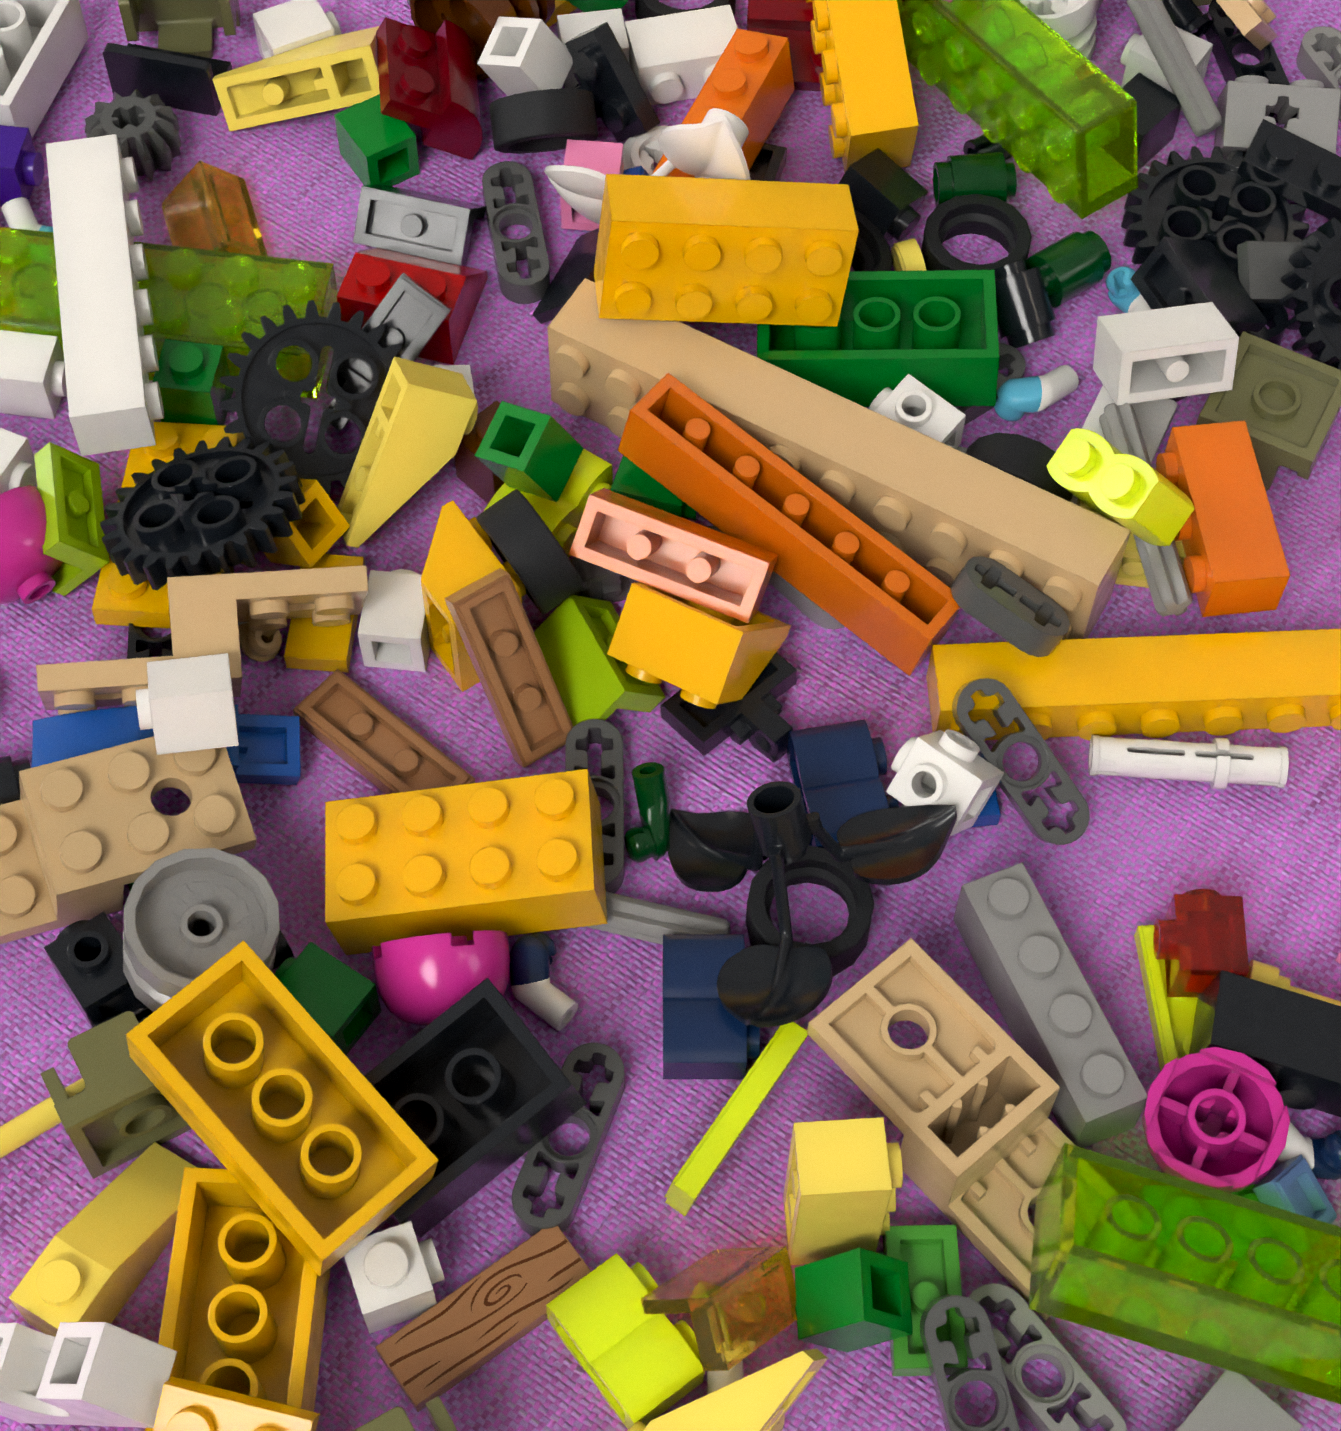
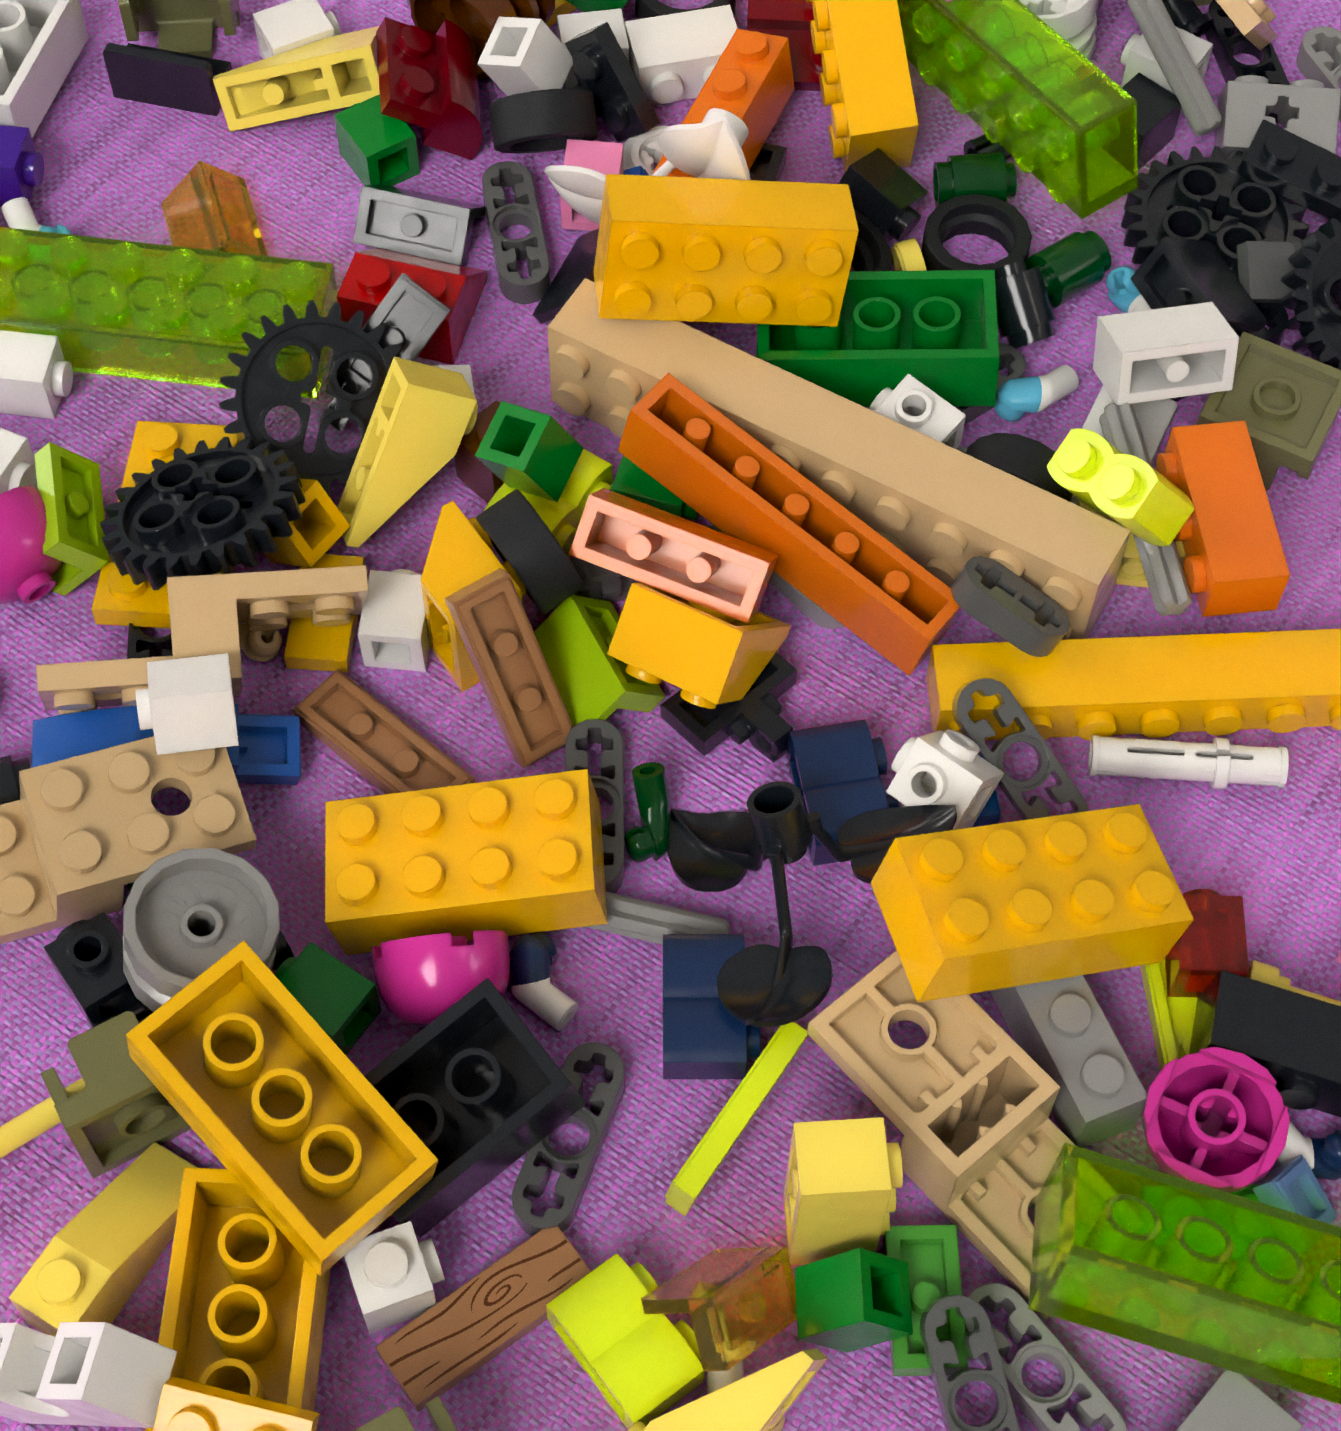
white brick [46,134,164,456] -> none
dark grey gear [85,88,182,182] -> none
green brick [152,339,233,425] -> none
black tyre [745,846,874,976] -> none
none -> yellow brick [870,804,1194,1003]

